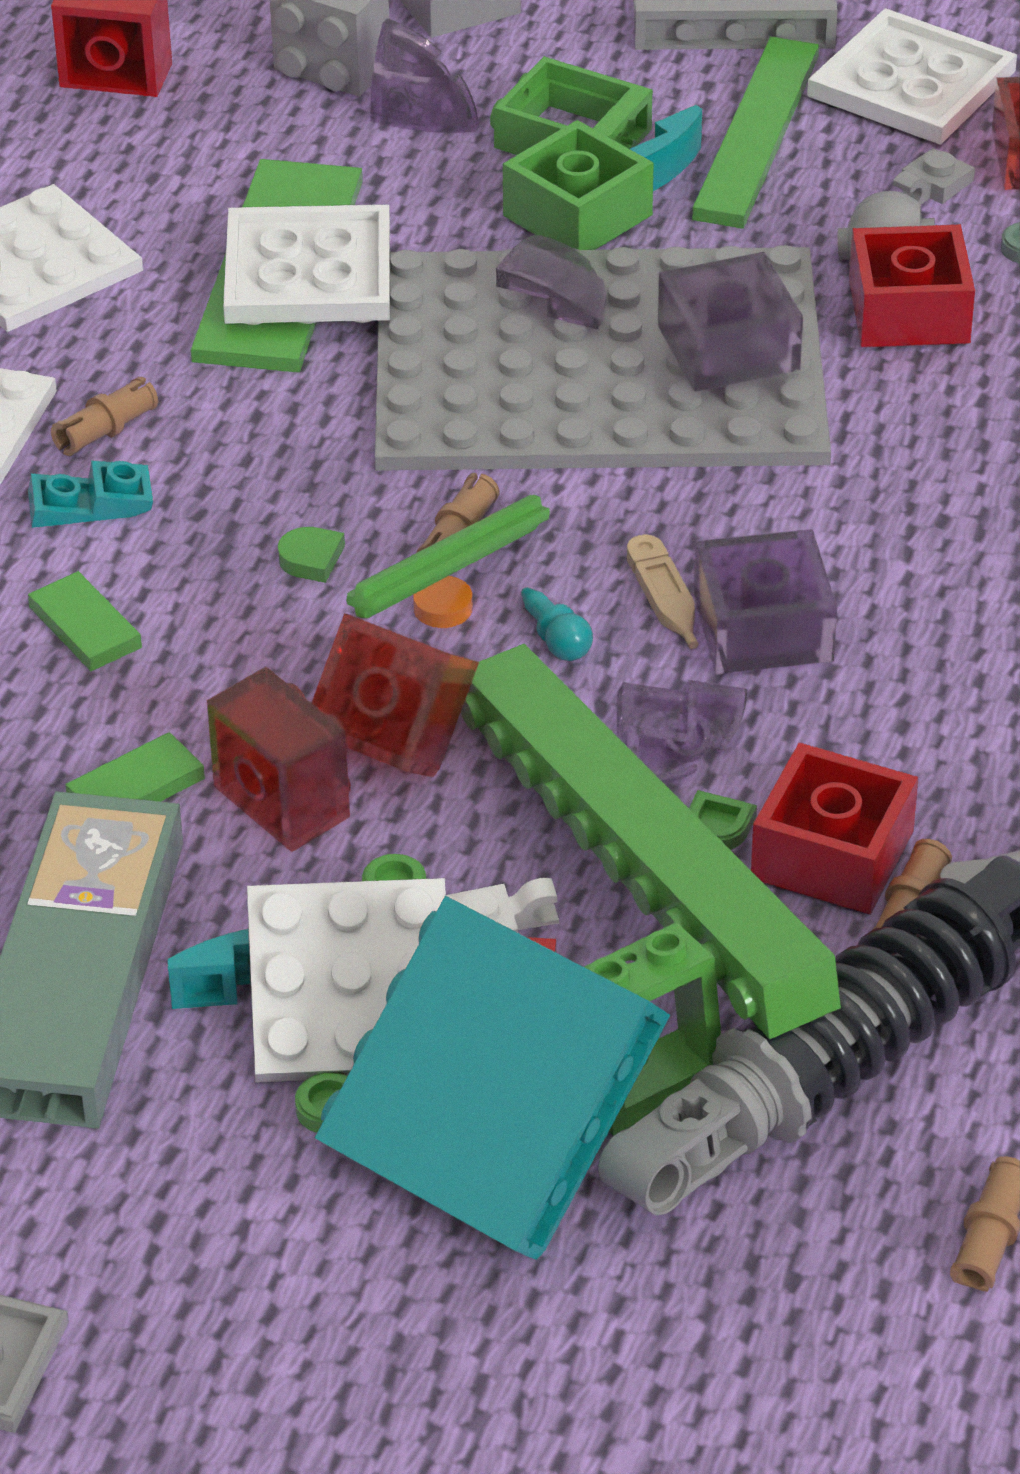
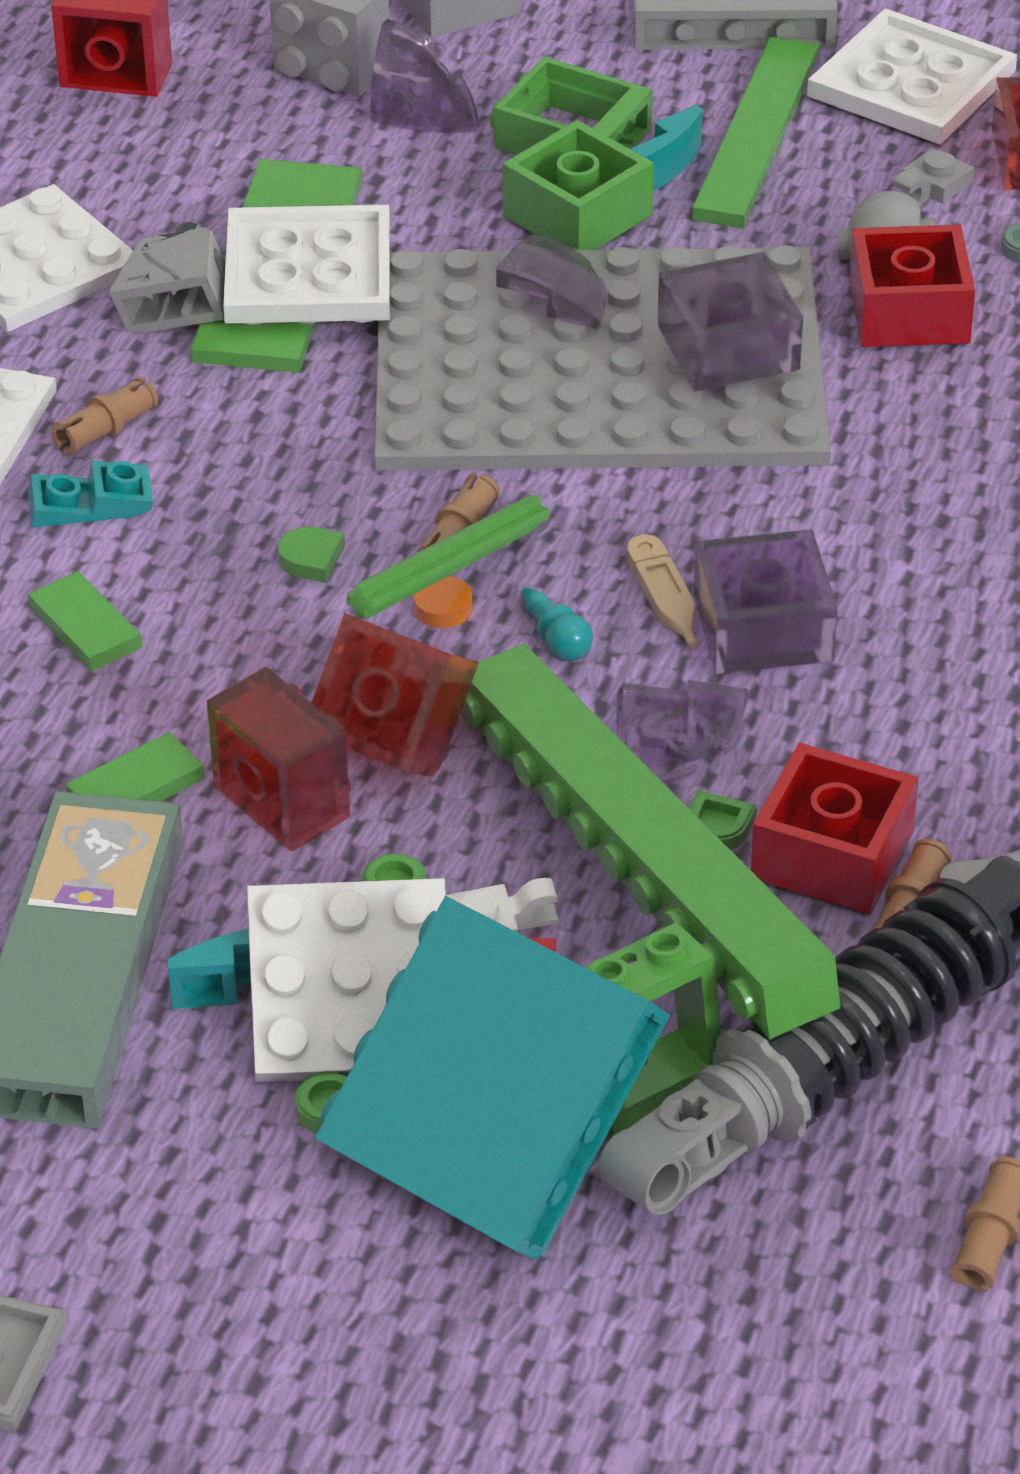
none -> light grey torso [109,222,226,333]

